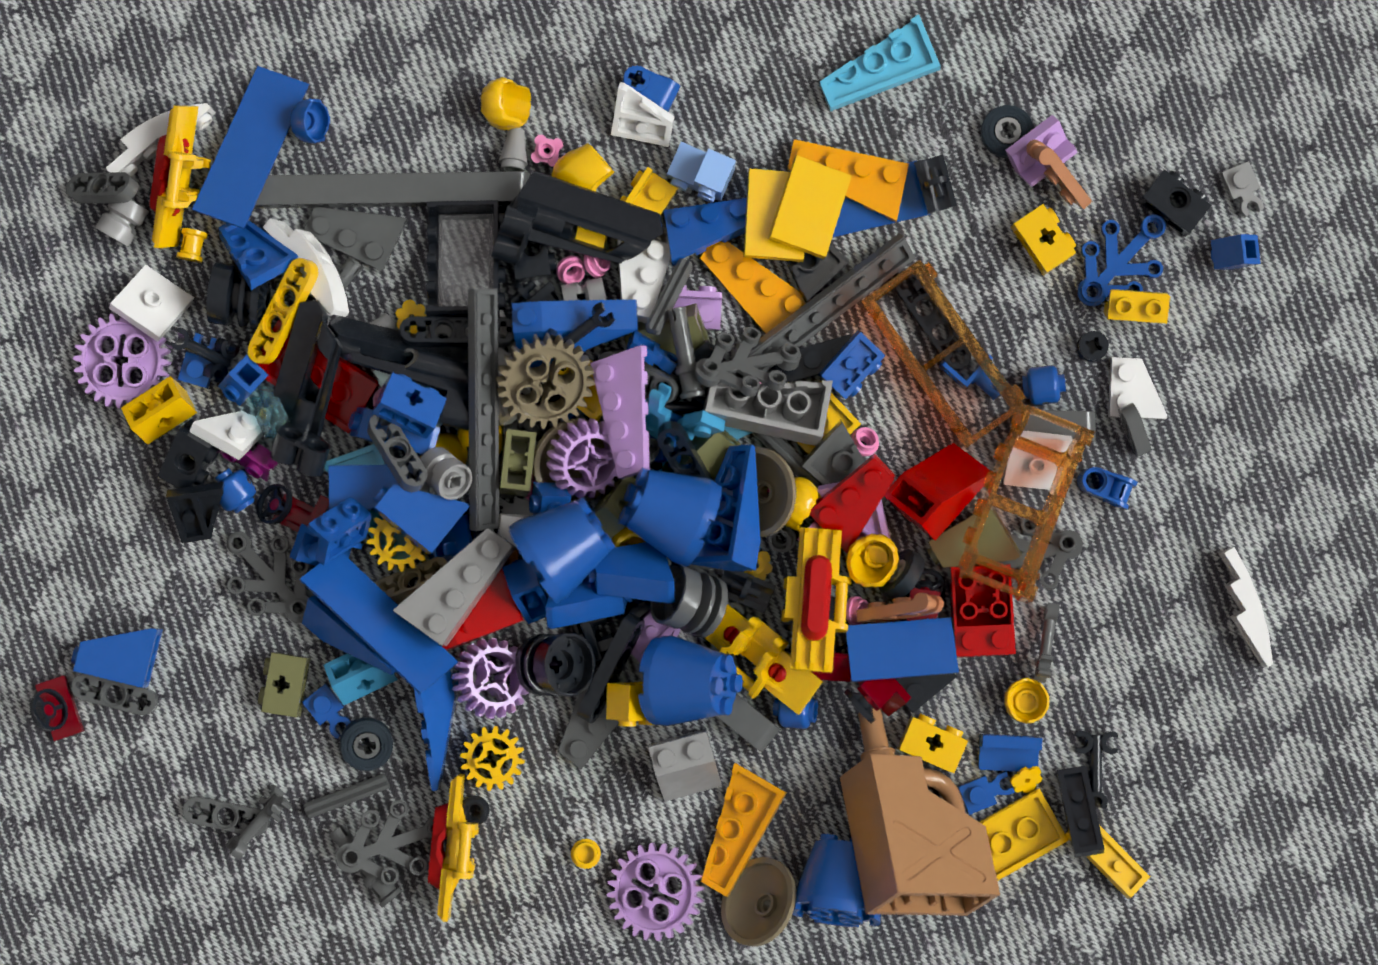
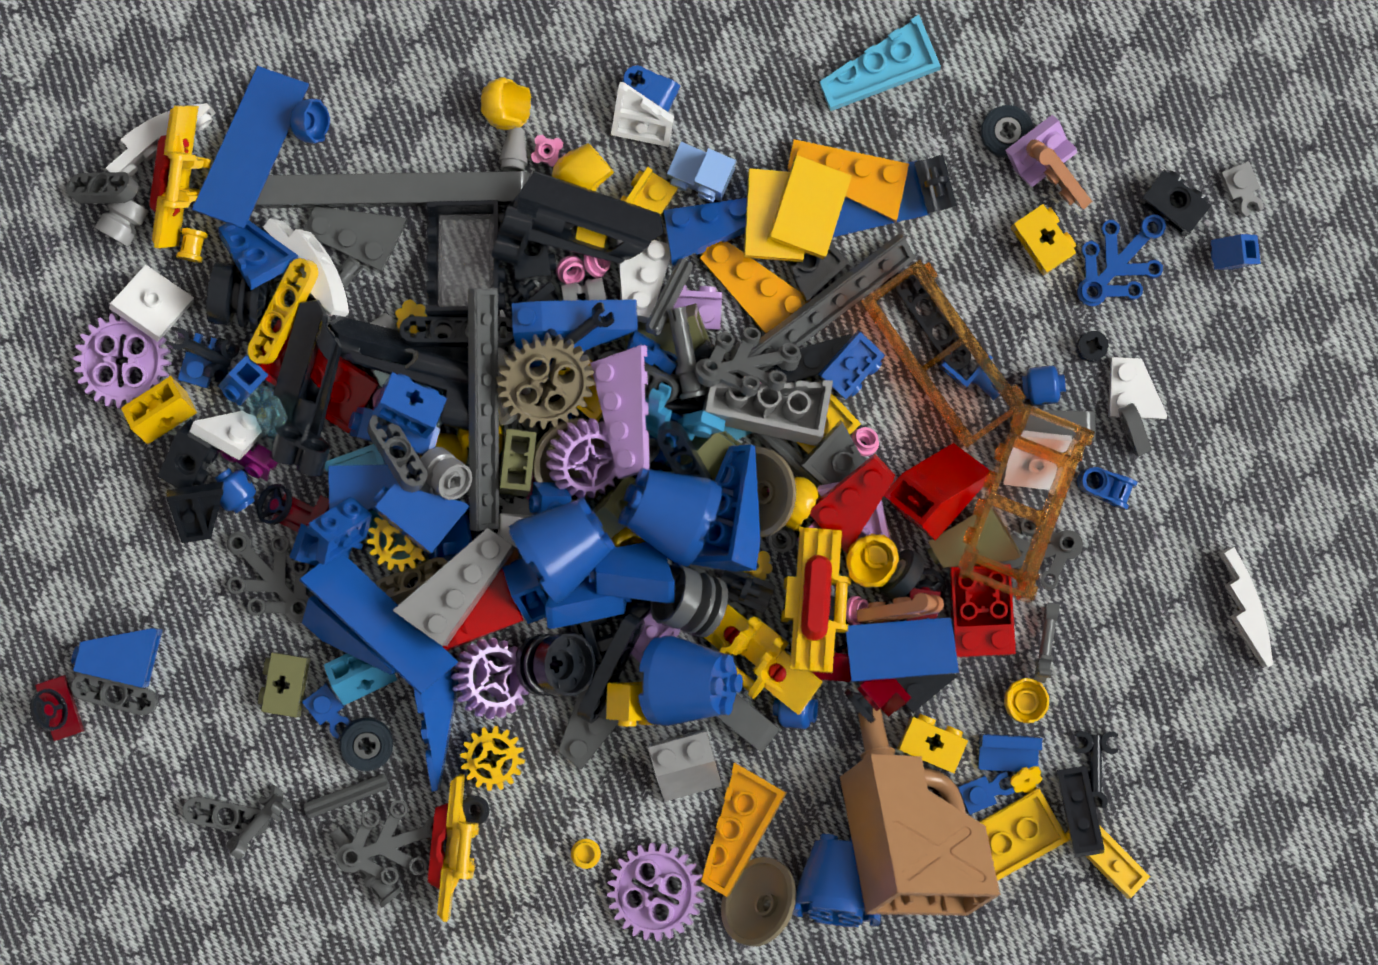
yellow bracket [1103,289,1170,324] -> none

